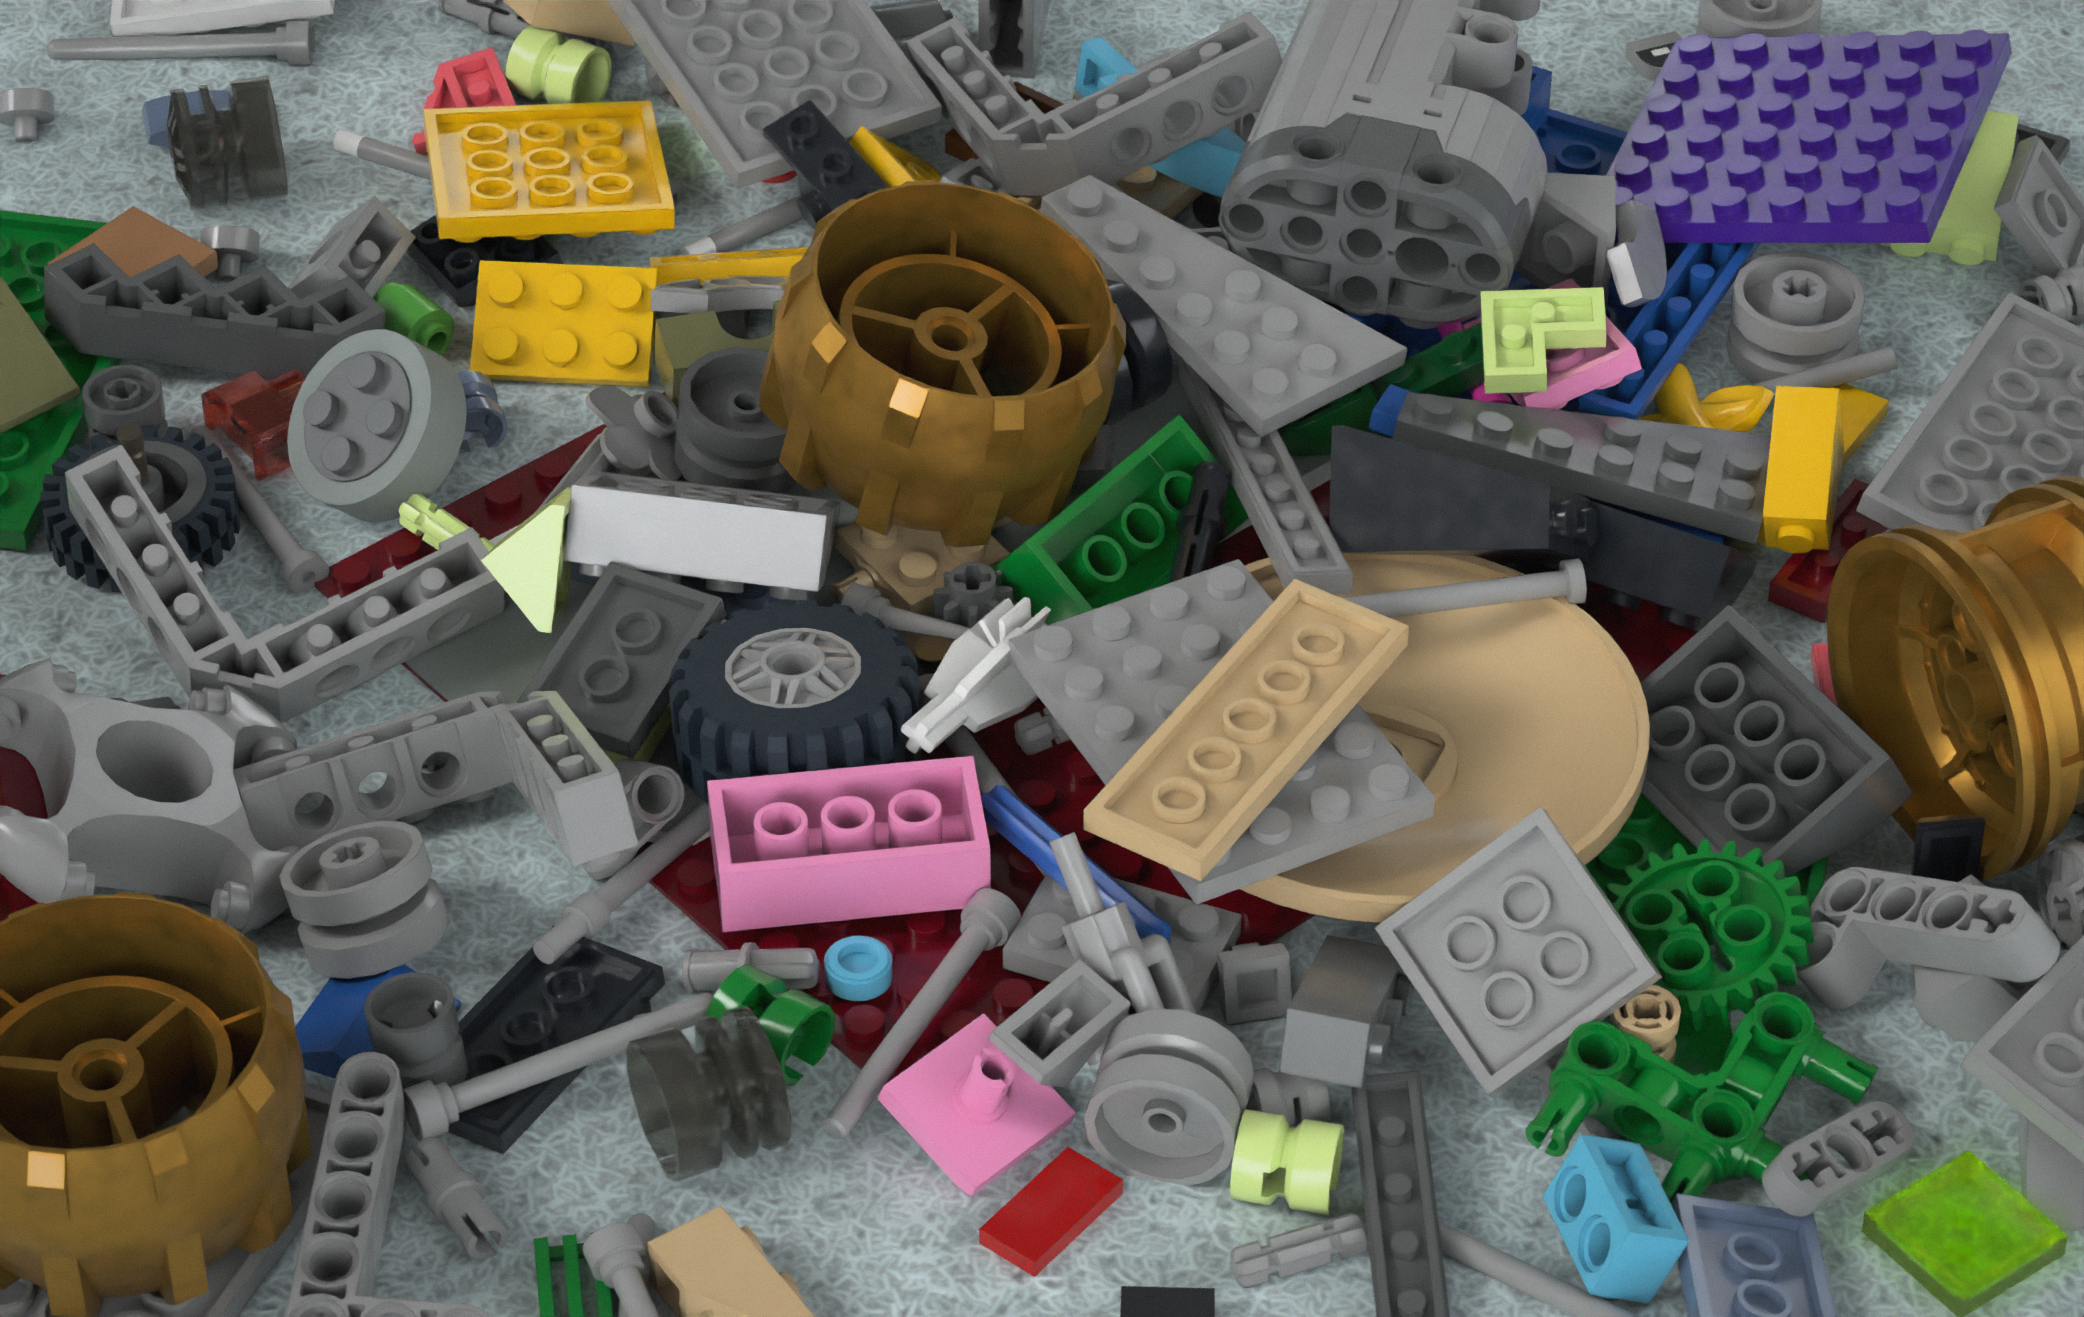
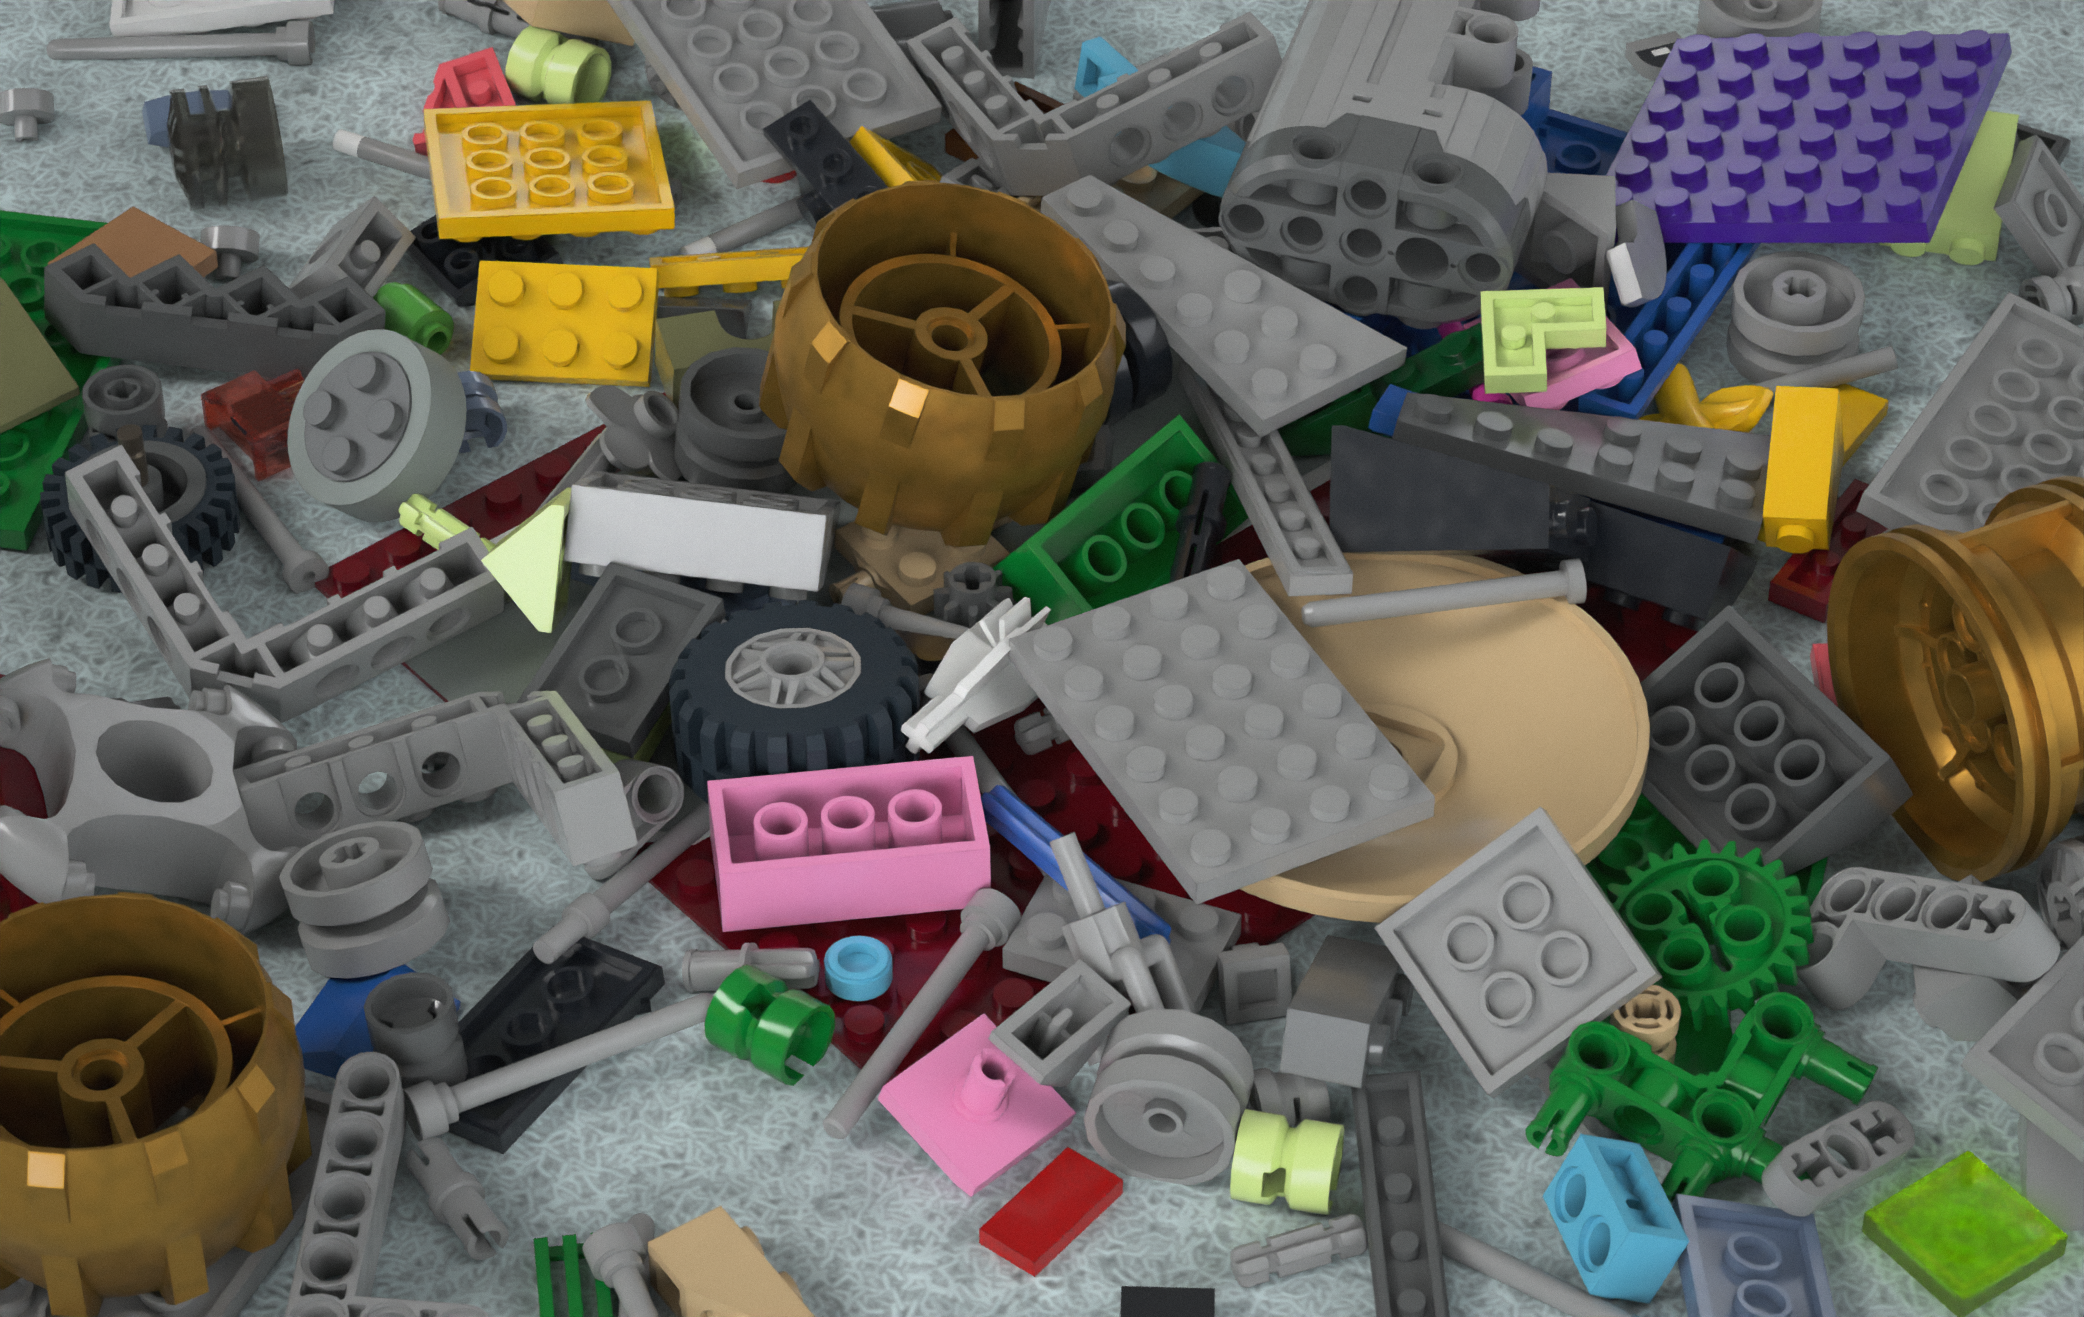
clear smoke wheel [626,1005,791,1182] -> none
light grey tile [651,276,789,314] -> none
tan plate [1084,579,1409,881] -> none
black tile [1911,814,1985,882] -> none

